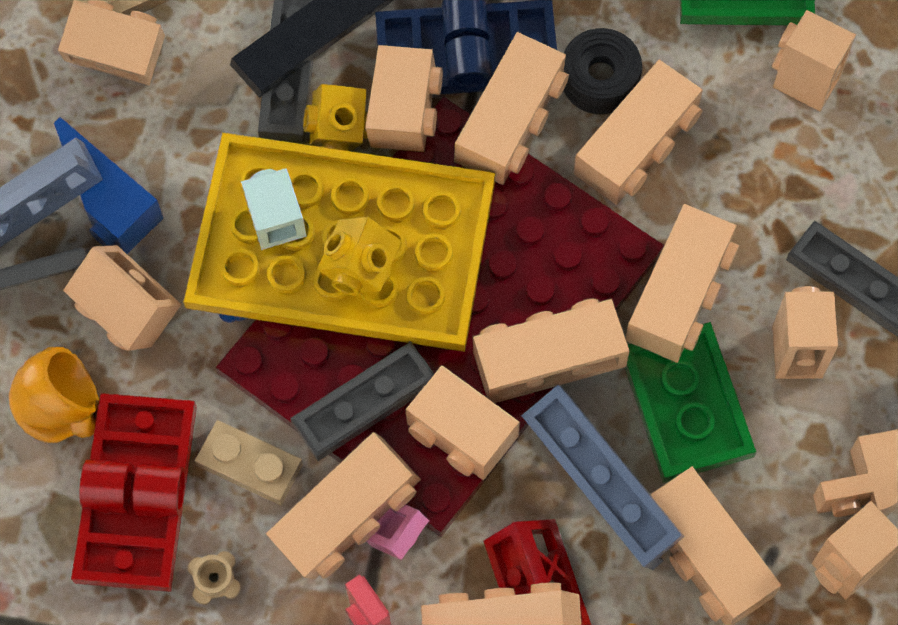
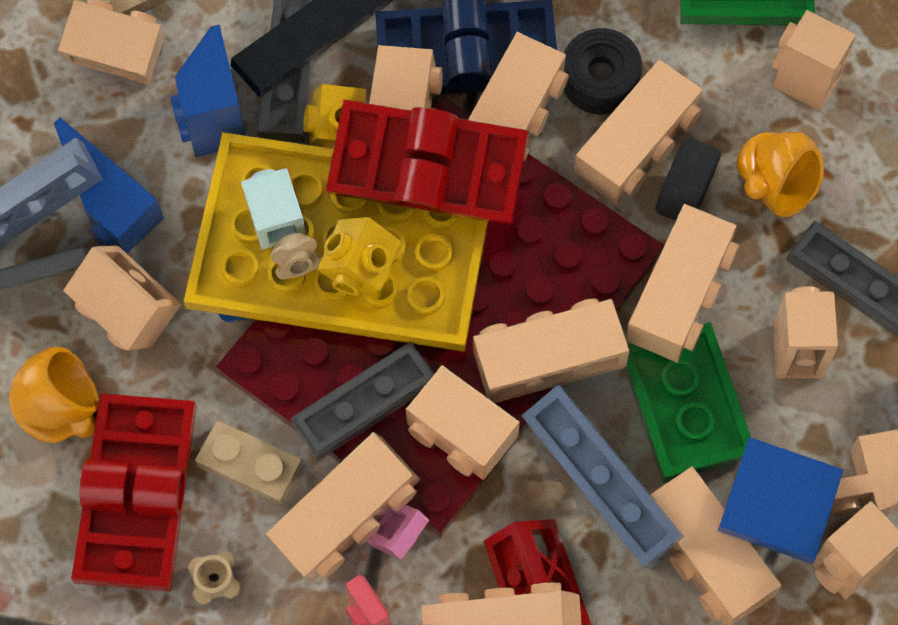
none -> blue slope [170,25,246,157]
none -> tan plate [271,233,321,279]
none -> red plate [326,99,529,226]
none -> black tyre [655,137,721,221]
none -> blue tile [717,437,844,564]
none -> light orange piece [736,131,824,218]

